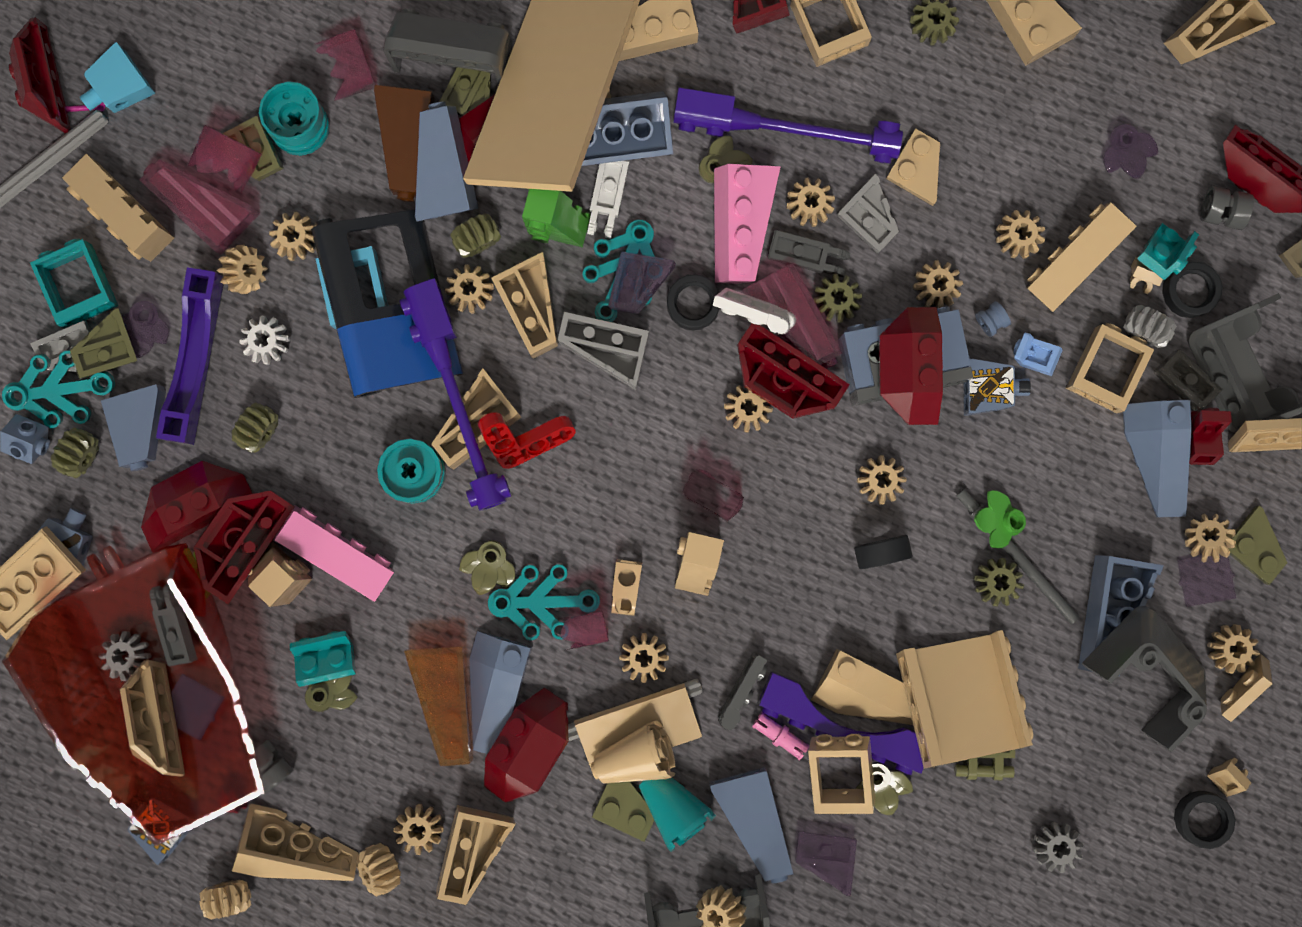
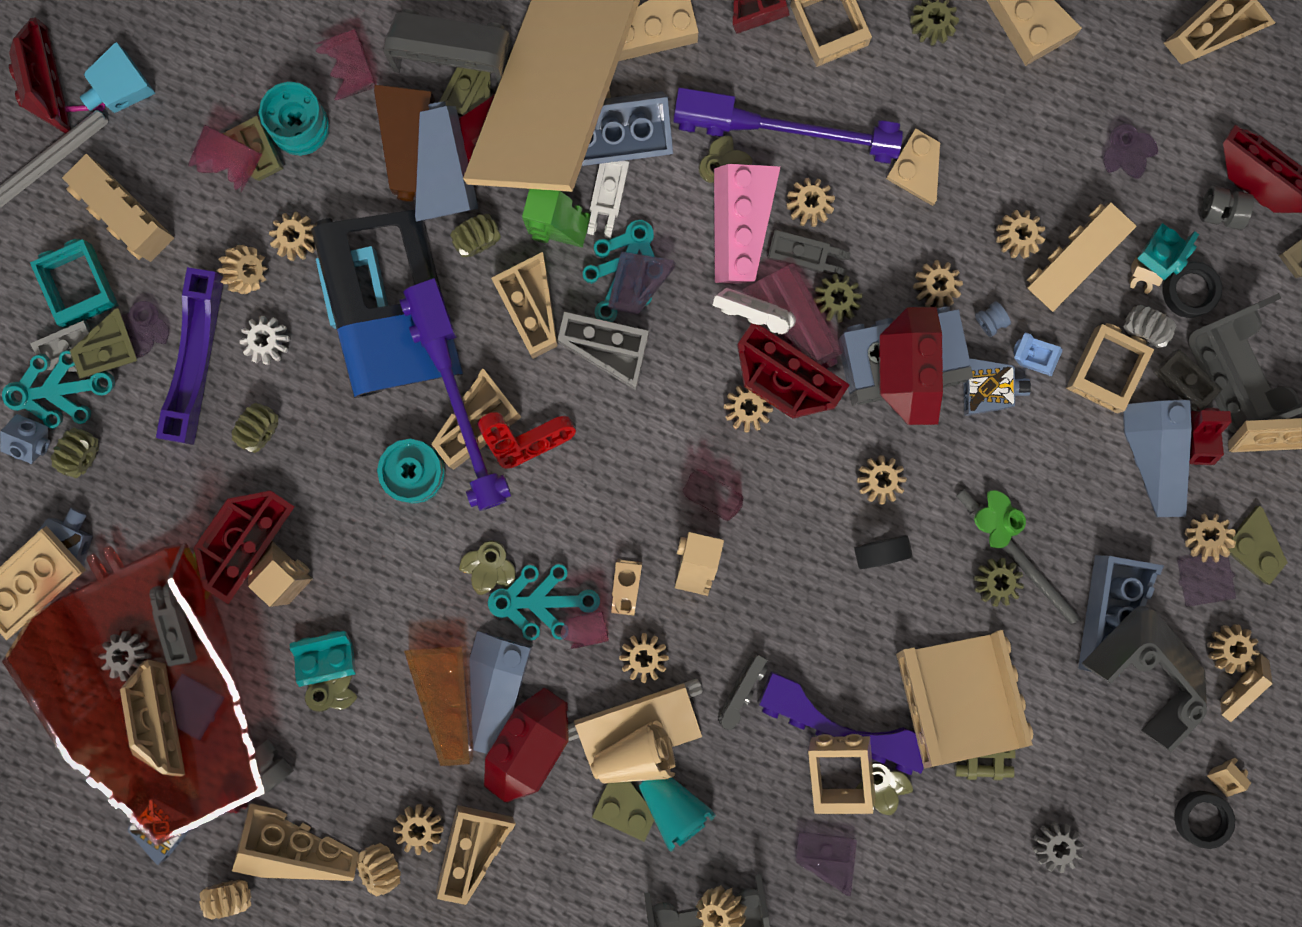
sand blue slope [101,384,166,472] -> none
clear pink slope [140,159,260,255] -> none
dark red wedge [141,461,253,553] -> none
bright pink wedge [275,505,394,602] -> none
tan gear [445,264,494,314] -> none
black tyre [667,274,720,330] -> none
sand blue slope [709,767,793,883] -> none
bright pink pin [752,712,810,760] -> none
tan wedge [811,649,913,725] -> none
light grey wing [837,174,899,254] -> none

